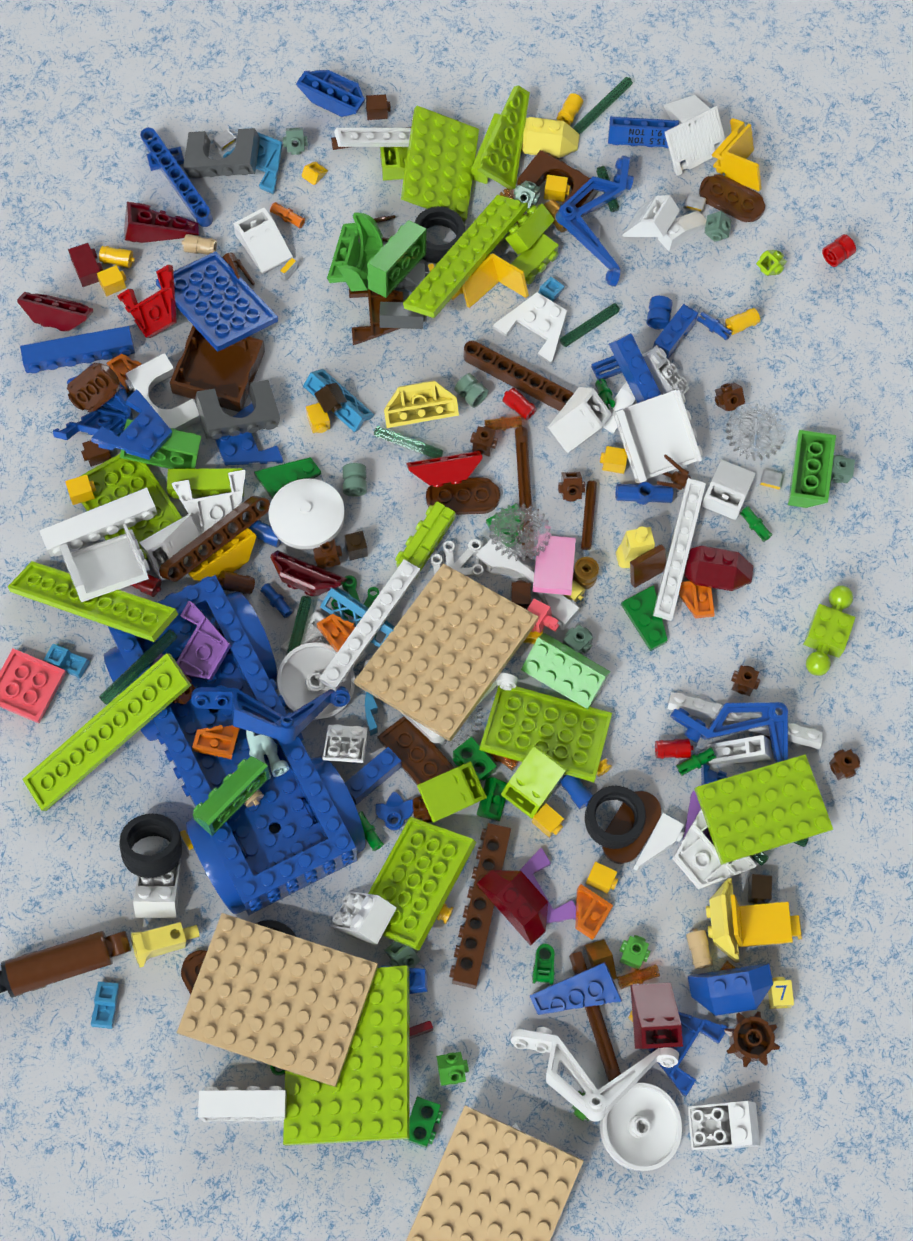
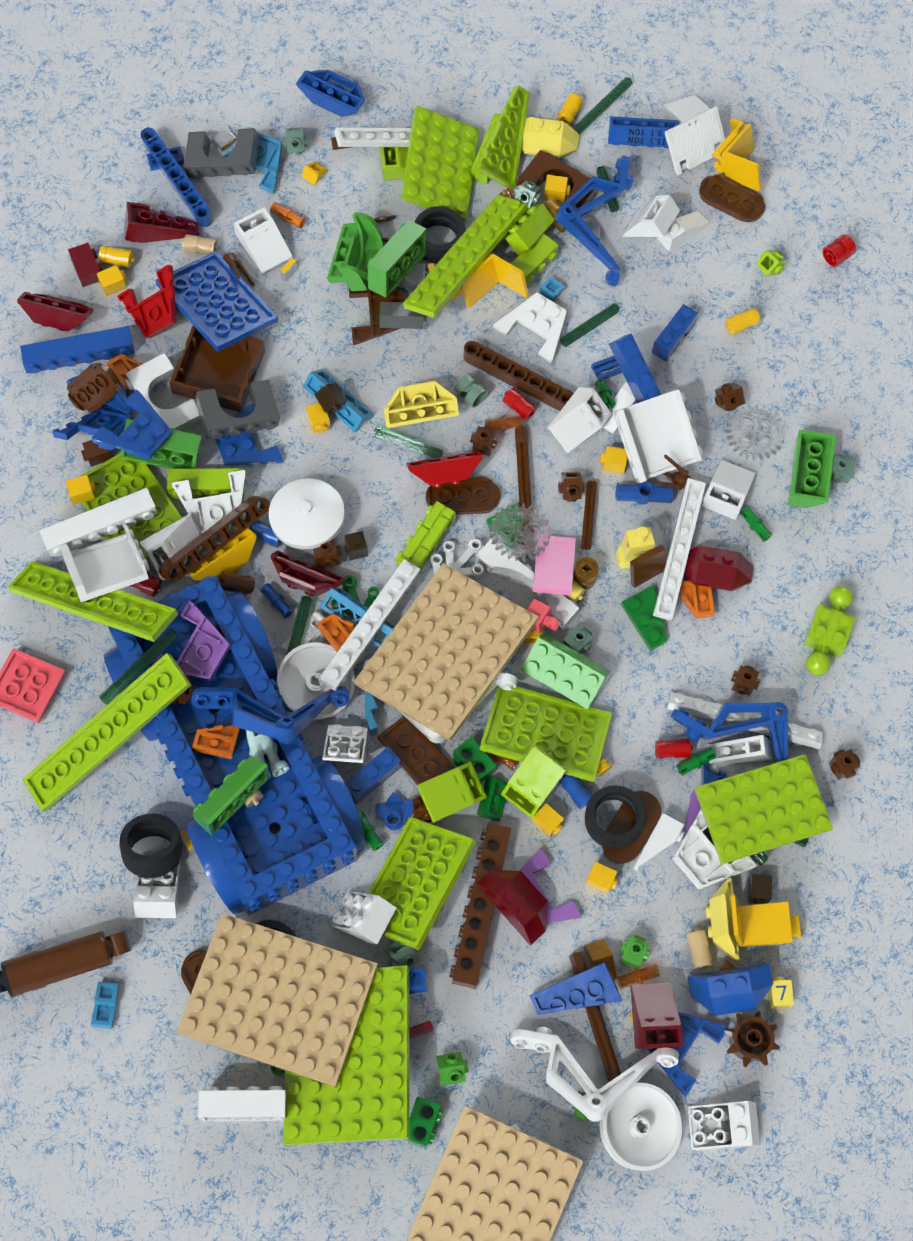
dark azure slope [44,644,90,678] -> none
light yellow piece [131,922,200,968] -> none
green wing [254,457,321,499] -> none
sand green wheel [342,463,367,497] -> none
reddish brown brick [366,94,391,120] -> none
yellow bush [437,903,454,924] -> none
reddish brown brick [511,580,531,610] -> none
green piece [532,944,555,985] -> none
orange wing [575,884,613,940] -> none
white slope [643,345,689,394] -> none
blue wheel [646,295,673,330] -> none
flat silver piece [684,194,706,213] -> none
blue pin [697,311,733,340] -> none
sand green brick [704,211,731,242] -> none
flat silver piece [760,469,784,490] -> none

